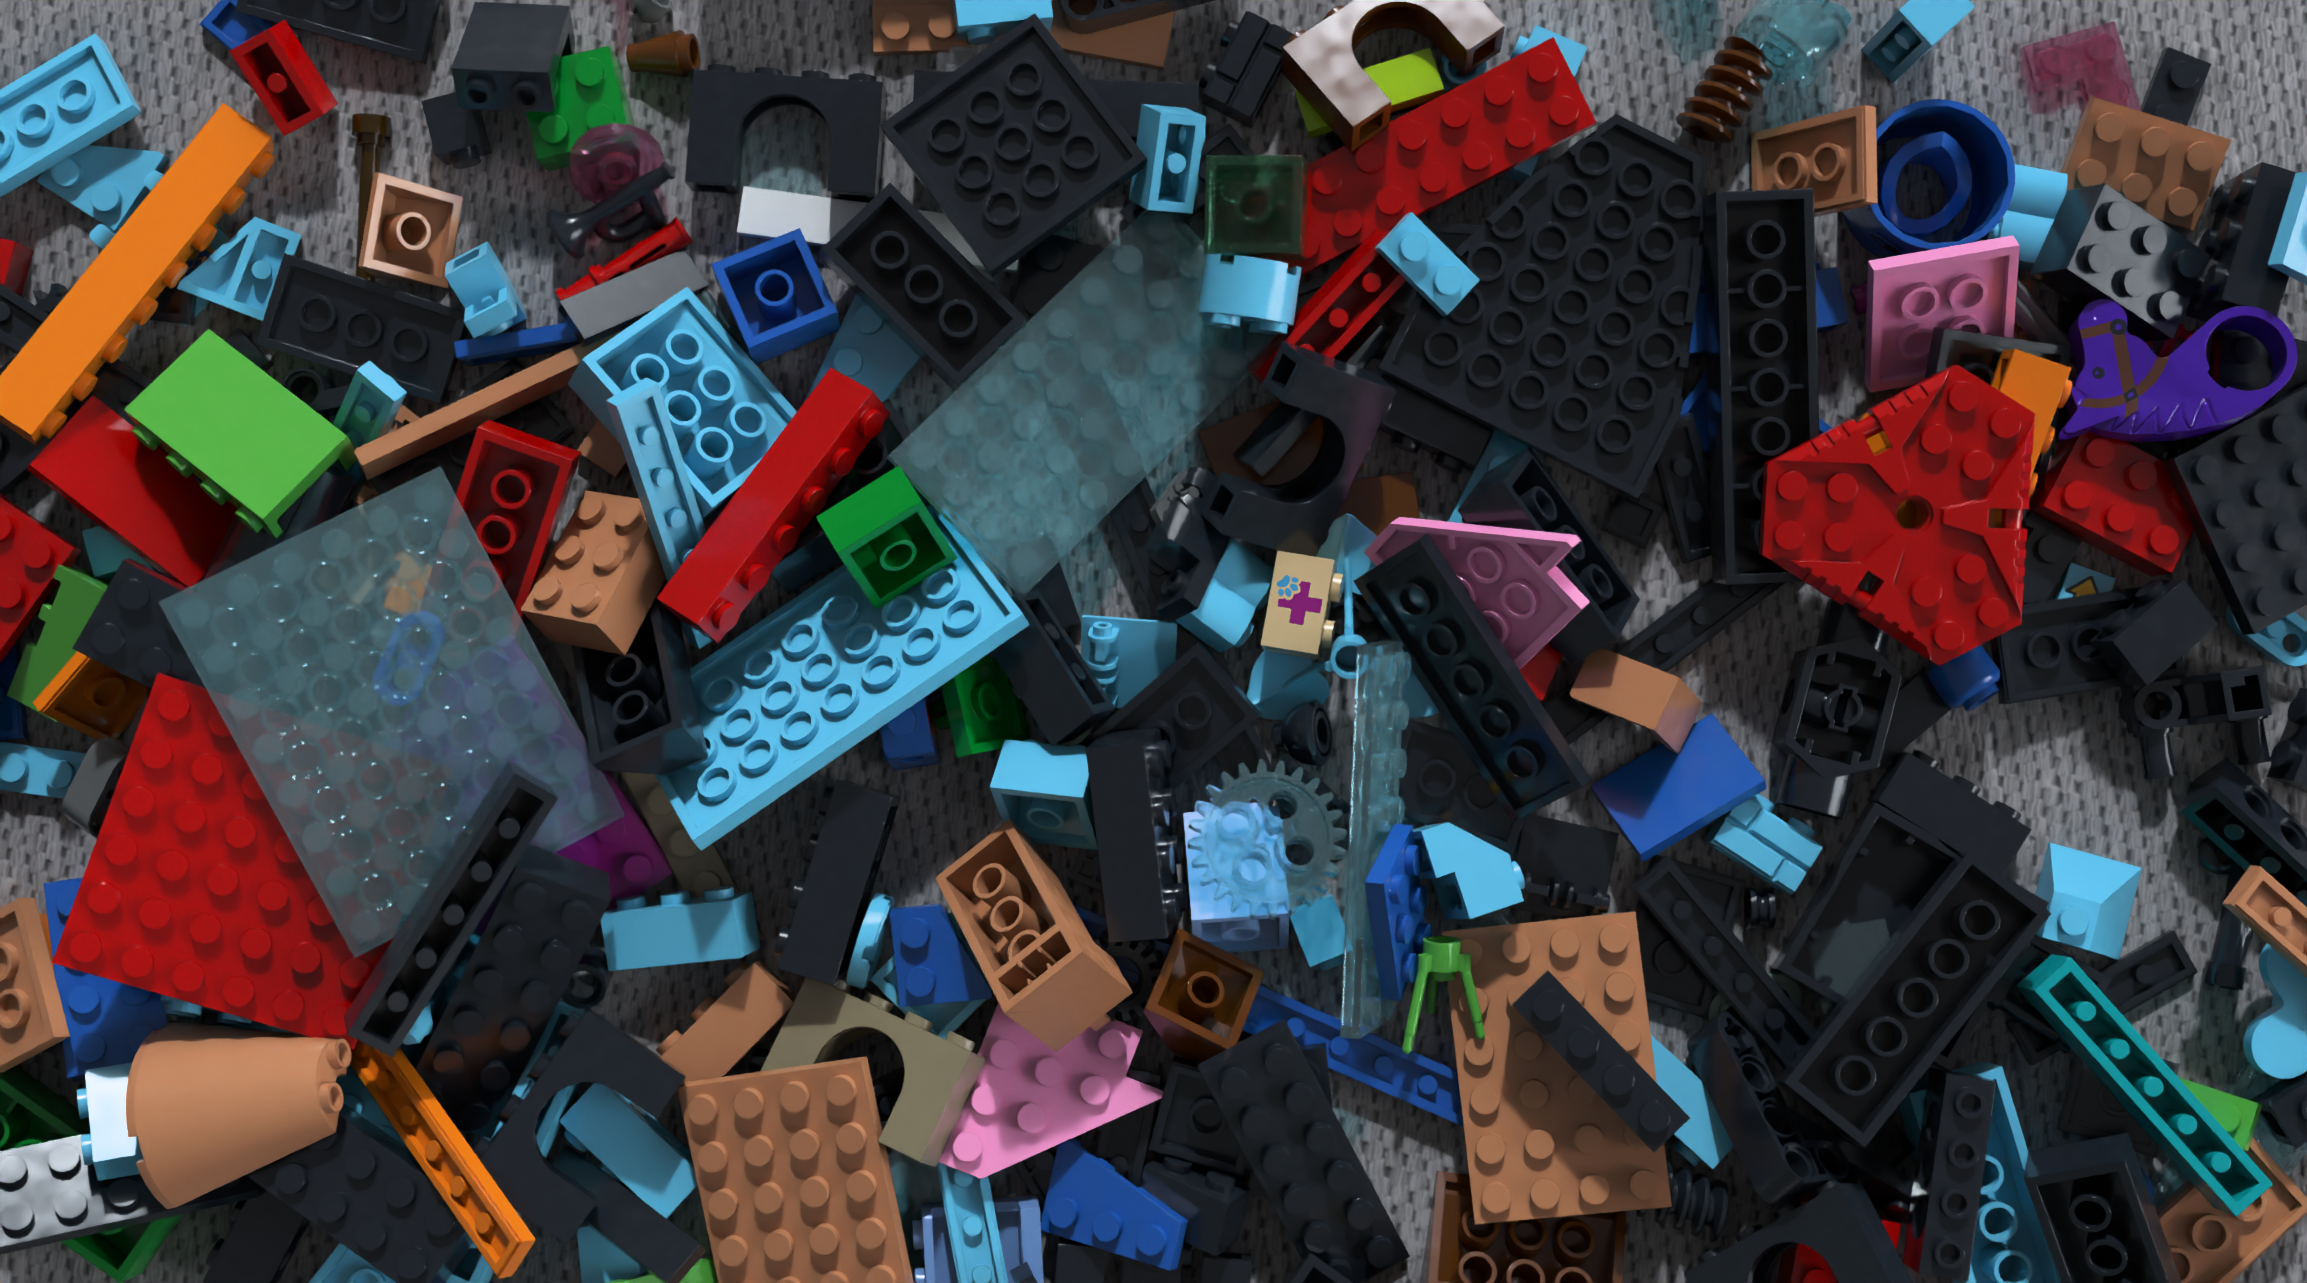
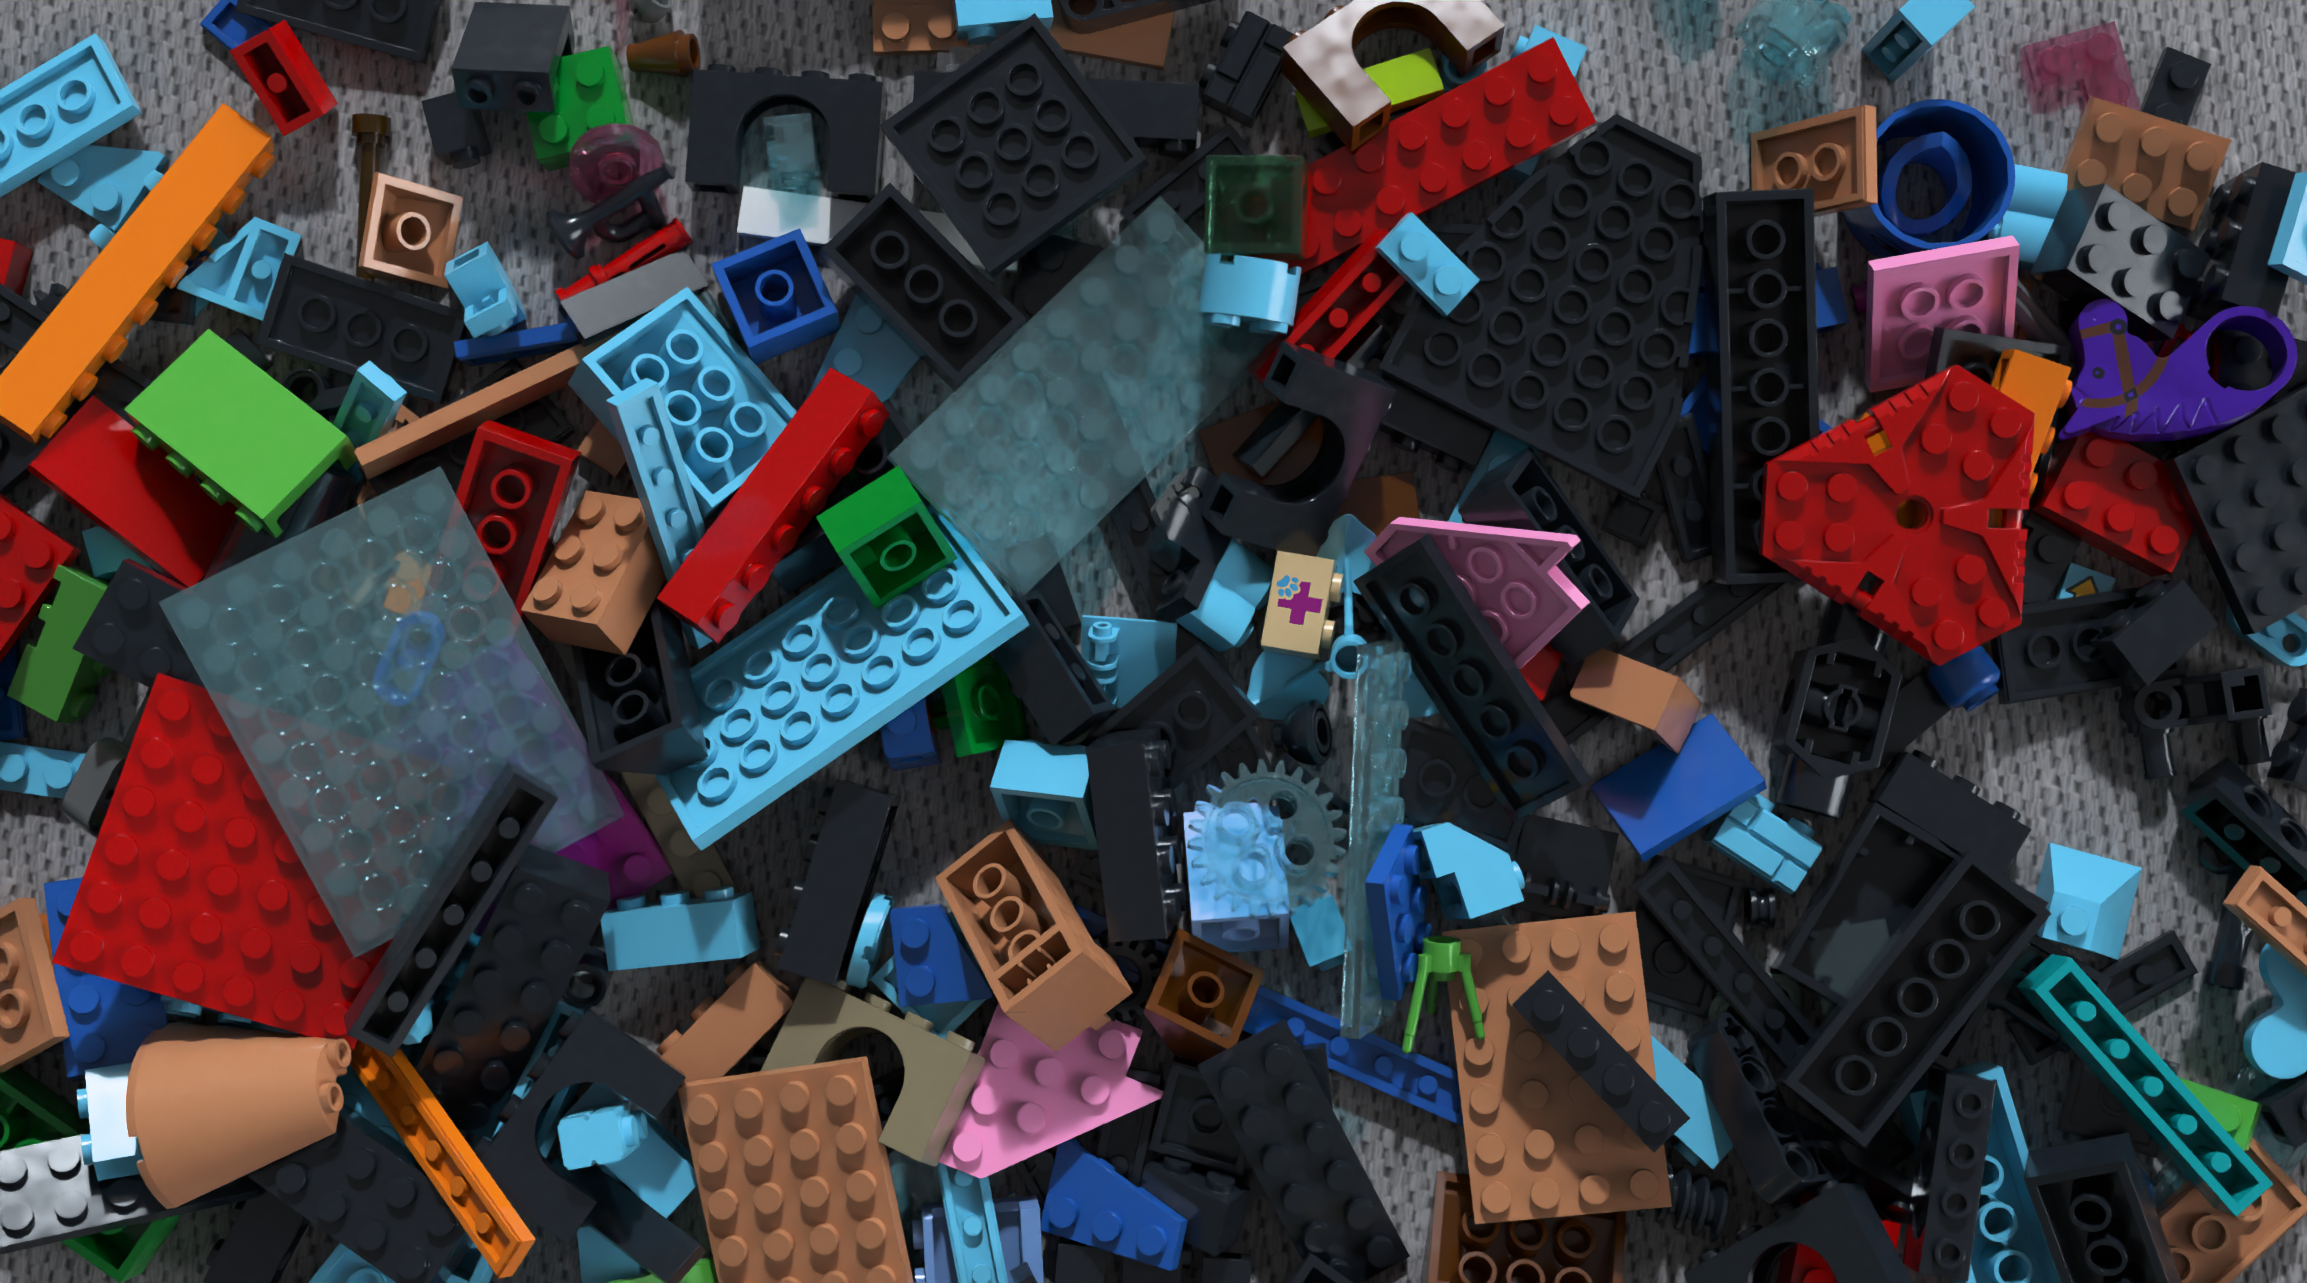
orange tile [32,651,149,740] -> none
medium azure brick [1129,104,1206,214] -> none
reddish brown piece [1676,36,1773,143] -> none
none -> medium azure brick [557,1099,648,1170]
none -> clear light blue brick [763,113,821,189]

